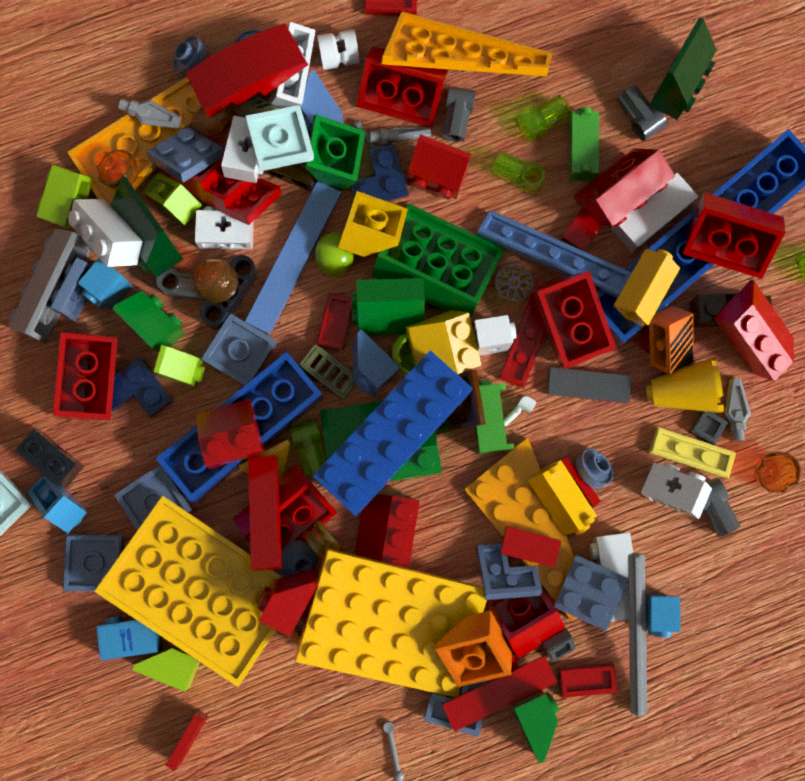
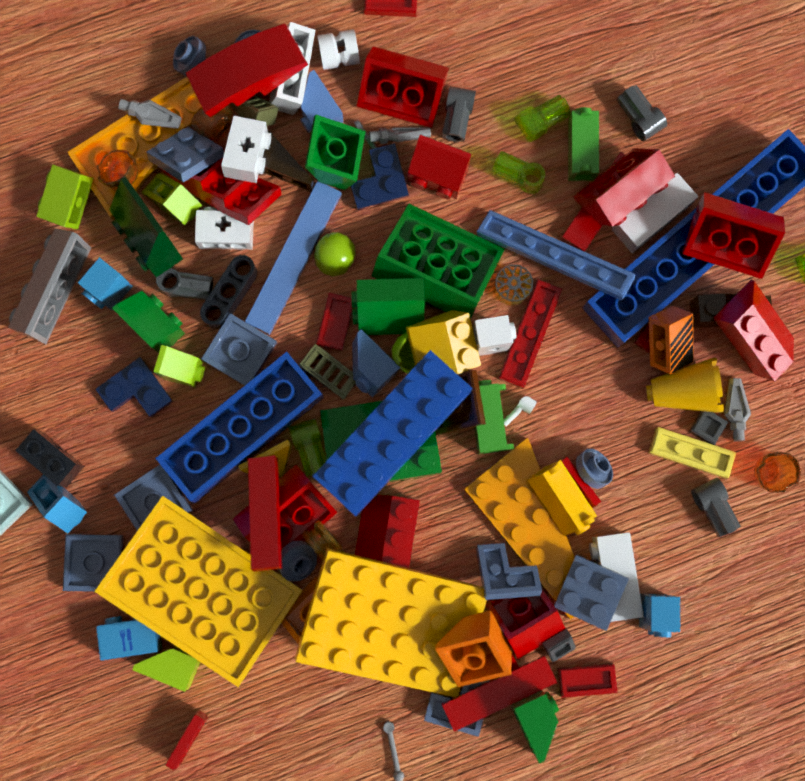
sand blue plate [51,257,91,322] -> none
red slope [53,332,118,421] -> none
white brick [68,199,143,267] -> none
clear orange hair [193,259,239,303] -> none
red slope [196,399,265,469] -> none
light aqua plate [245,105,314,172] -> none
red slope [256,568,318,636] -> none
yellow slope [338,191,408,257] -> none
light orange wing [382,12,553,77] -> none
red tile [500,526,562,568] -> none
red slope [531,271,617,369] -> none
dark grey tile [547,367,632,404] -> none
yellow brick [614,249,680,327] -> none
light grey axle [628,552,647,717] -> none
white brick [641,463,712,519] -> none
dark green slope [649,17,717,120] -> none

